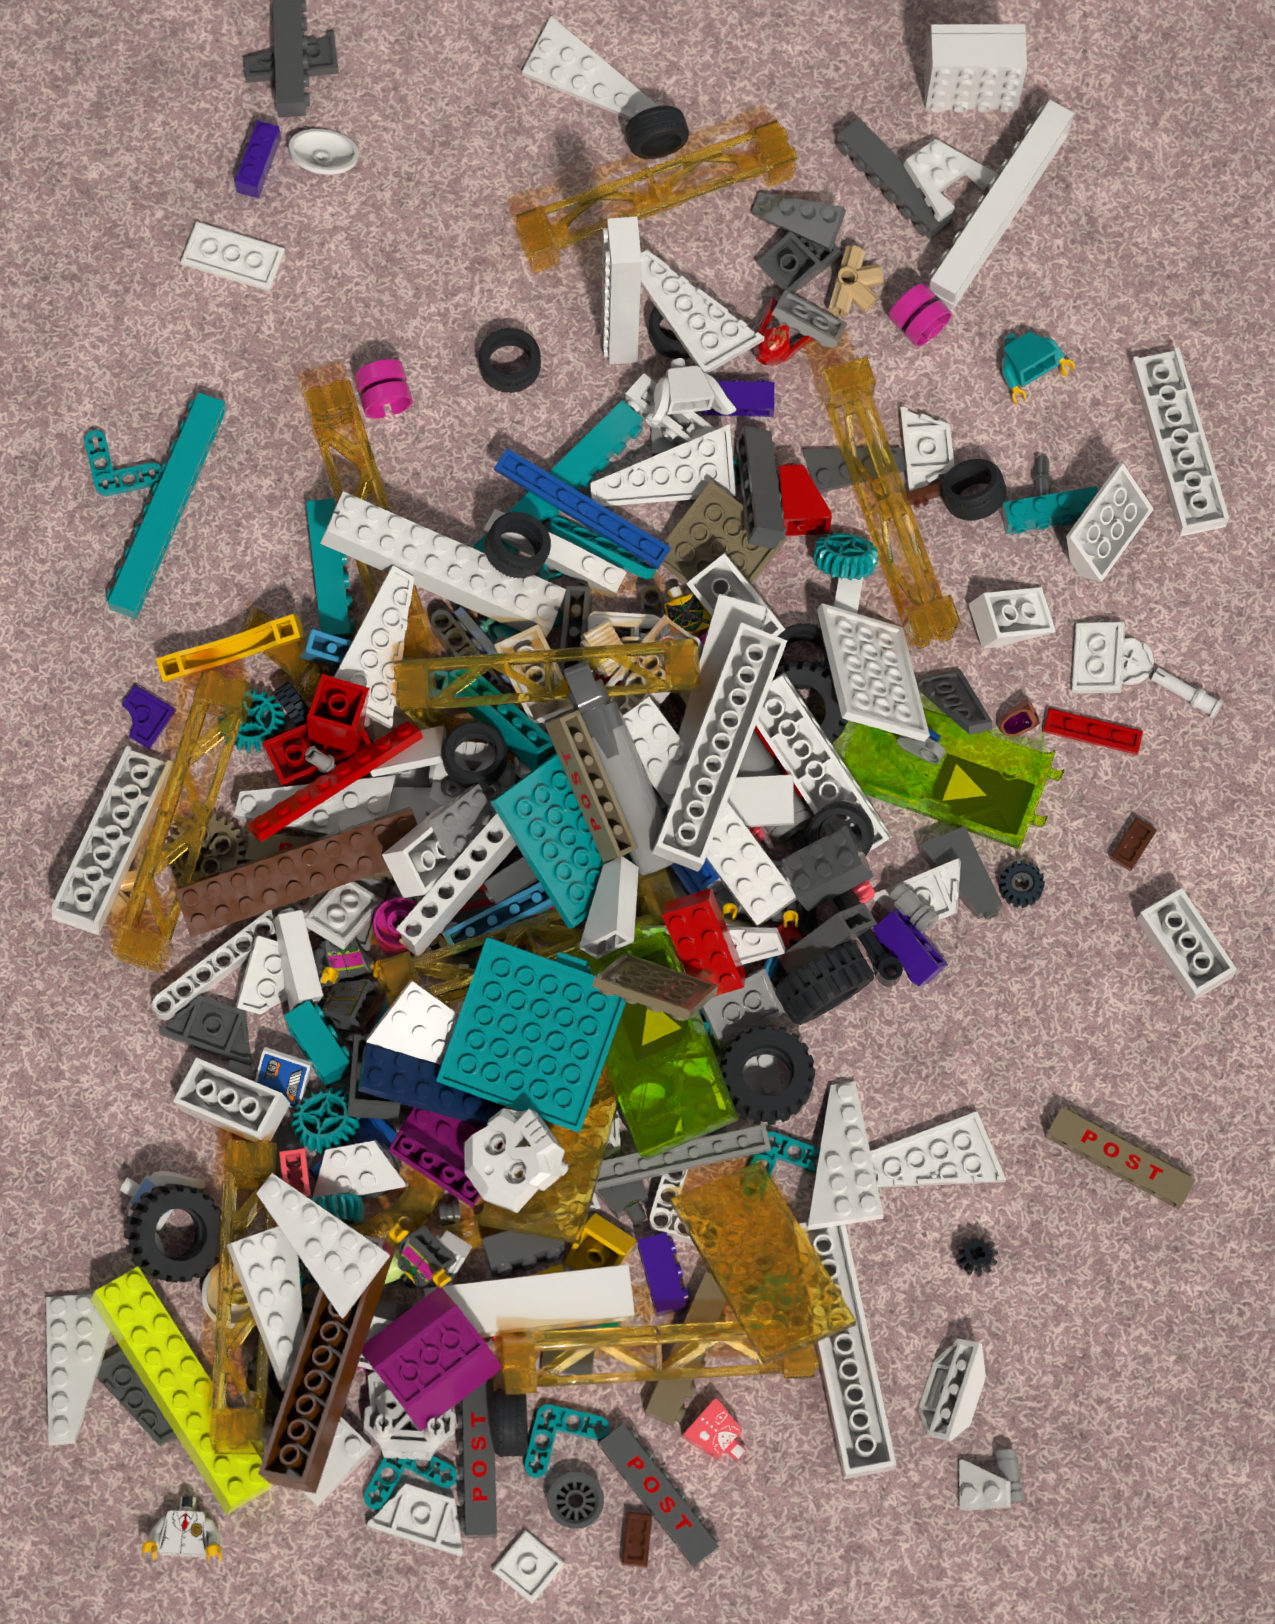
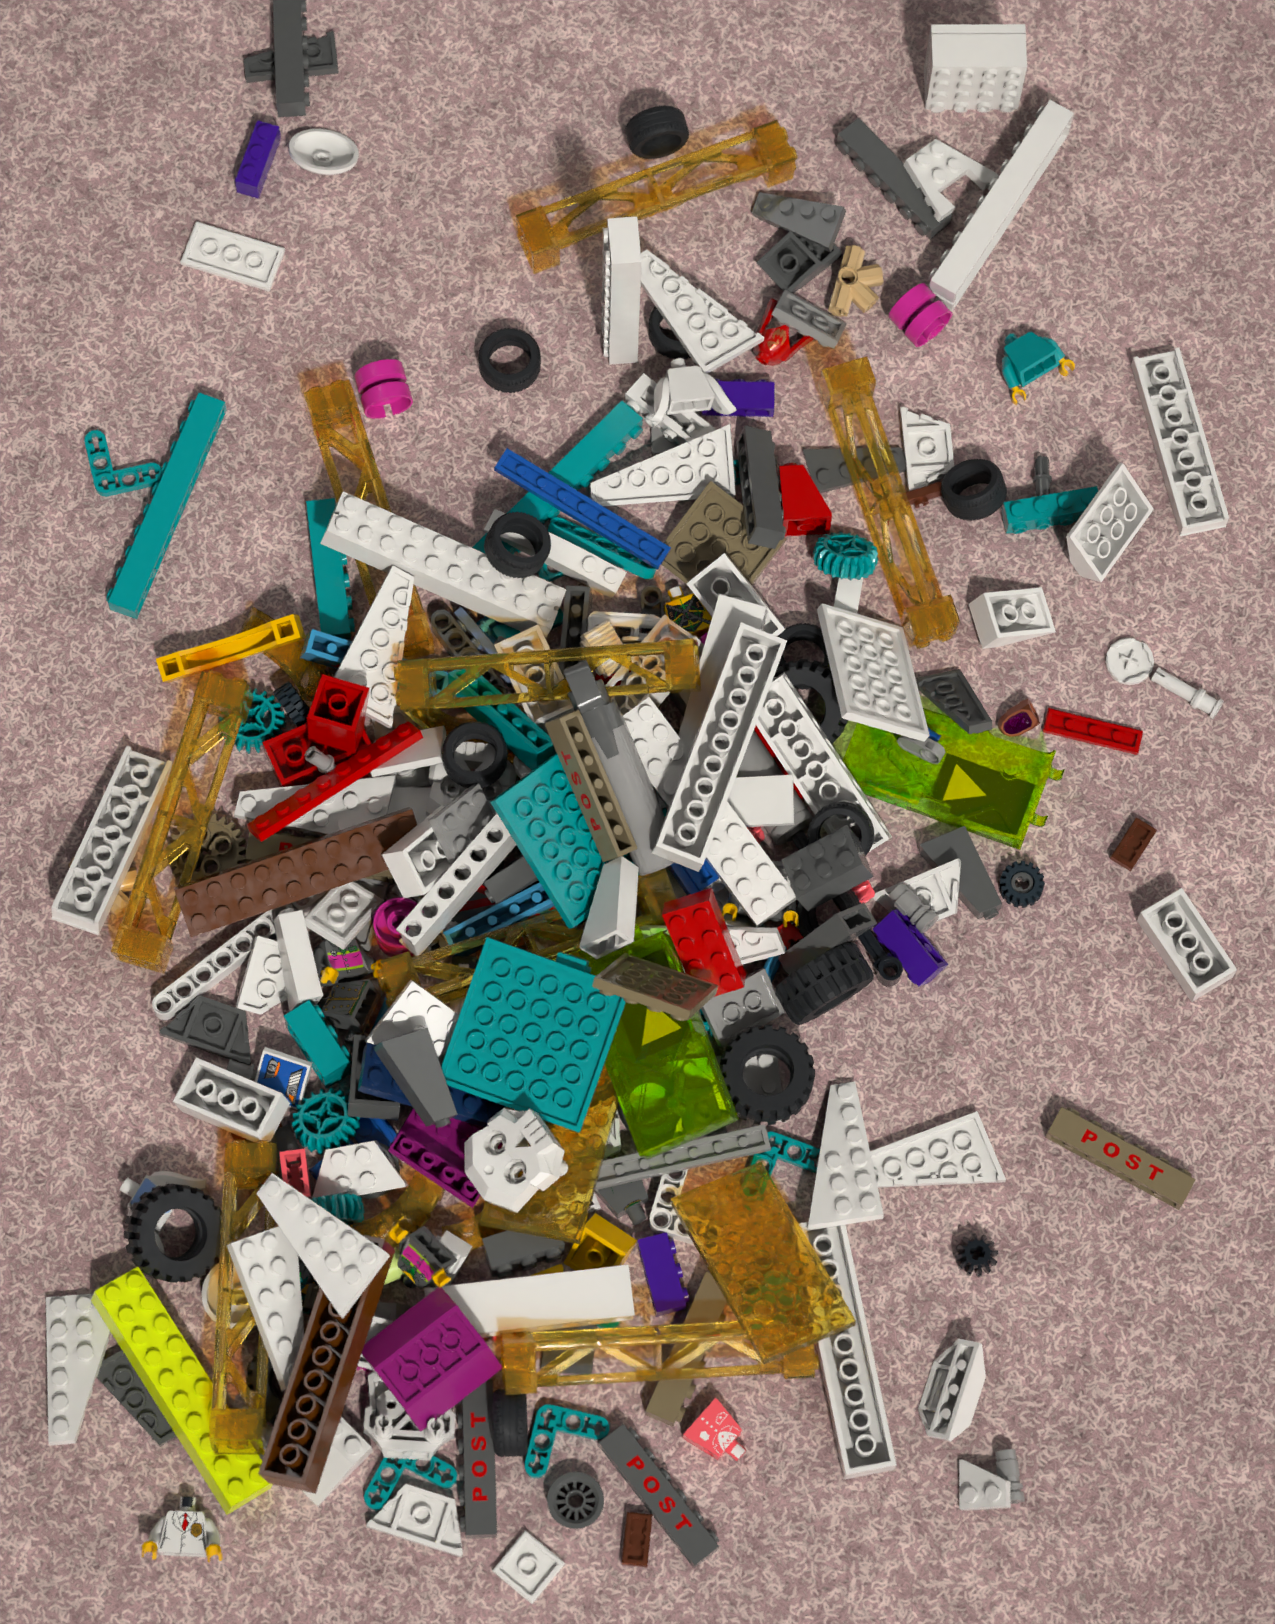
dark purple tile [122,685,176,750] -> none
dark grey wheel [439,1200,461,1227] -> none
white wing [522,16,658,120] -> none
white tile [1072,622,1125,694] -> none
none -> dark grey slope [374,1028,457,1128]

